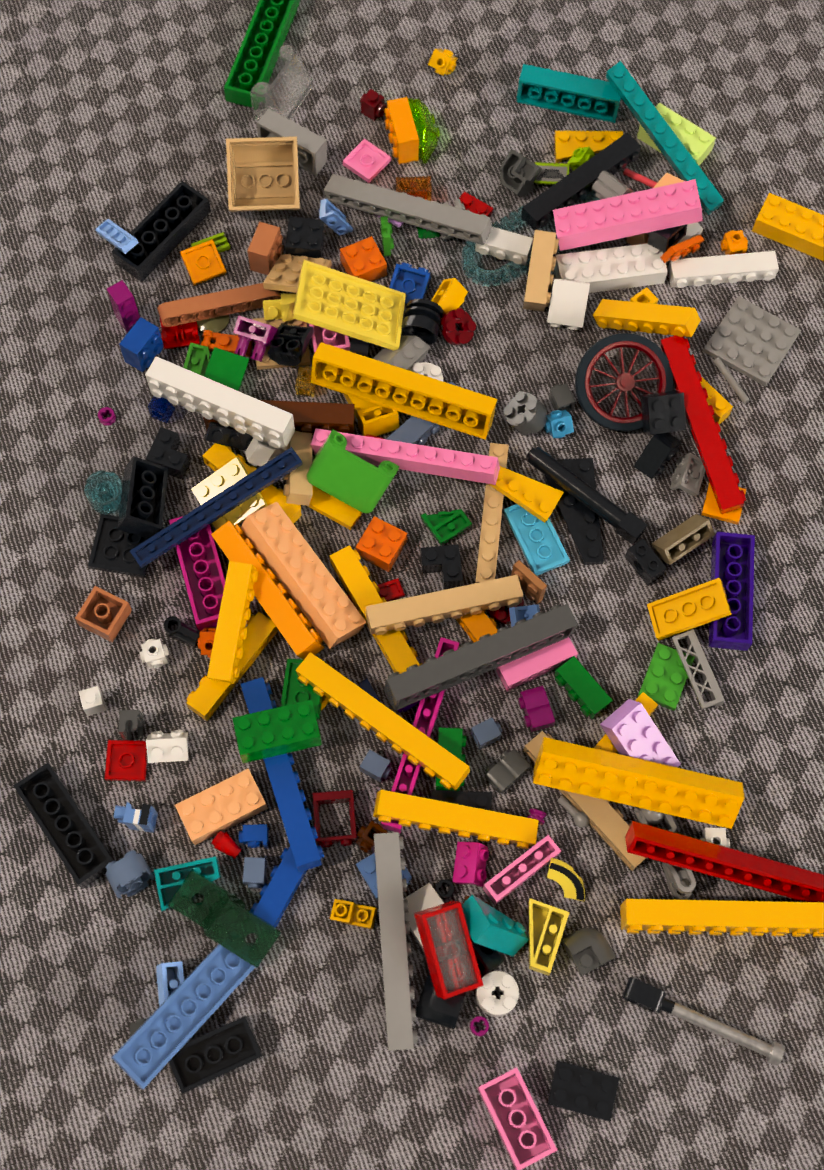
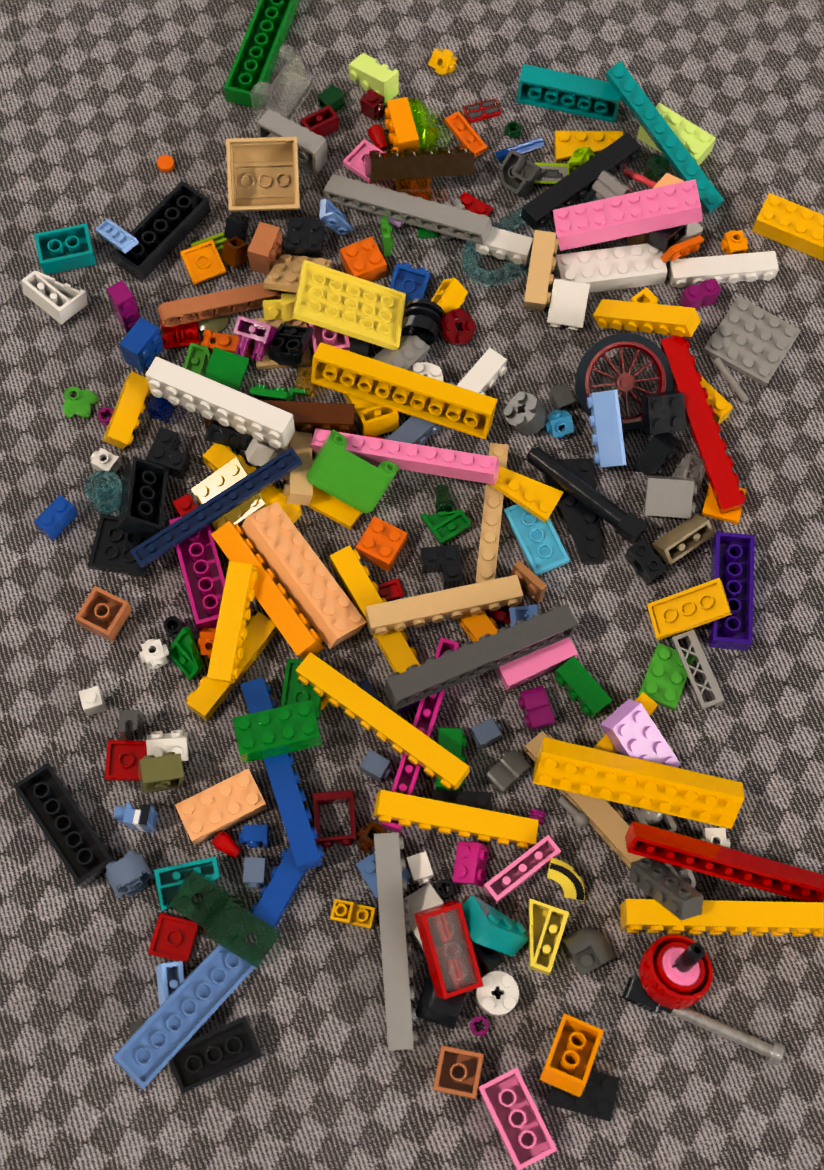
none -> white wedge [21,270,88,325]
none -> teal brick [34,223,97,275]
none -> blue brick [34,495,78,541]
none -> bright green plate [63,386,99,419]
none -> white brick [91,448,122,479]
none -> yellow brick [102,371,151,450]
none -> olive brick [138,752,184,794]
none -> red tile [148,913,200,964]
none -> orange tile [157,155,175,173]
none -> green wing [168,626,204,681]
none -> red brick [172,493,197,517]
none -> reddish brown brick [222,236,248,268]
none -> black brick [224,212,250,240]
none -> green plate [249,384,307,401]
none -> dark red brick [300,105,339,137]
none -> dark green brick [317,84,345,112]
none -> yellowish green wedge [349,53,399,104]
none -> dark brown brick [365,146,475,181]
none -> red cone [368,124,388,151]
none -> white brick [406,851,433,886]
none -> nougat brick [432,1045,484,1100]
none -> clear green cone [435,485,454,512]
none -> orange plate [444,111,487,157]
none -> white brick [457,348,507,395]
none -> tile [463,98,501,124]
none -> blue axle [496,137,544,161]
none -> dark green plate [504,121,522,138]
none -> light orange brick [539,1013,604,1097]
none -> light blue slope [587,389,627,468]
none -> dark grey brick [630,858,703,920]
none -> red wheel [639,934,713,1010]
none -> clear green brick [644,153,670,183]
none -> light grey brick [644,475,697,519]
none -> magenta brick [680,279,721,310]

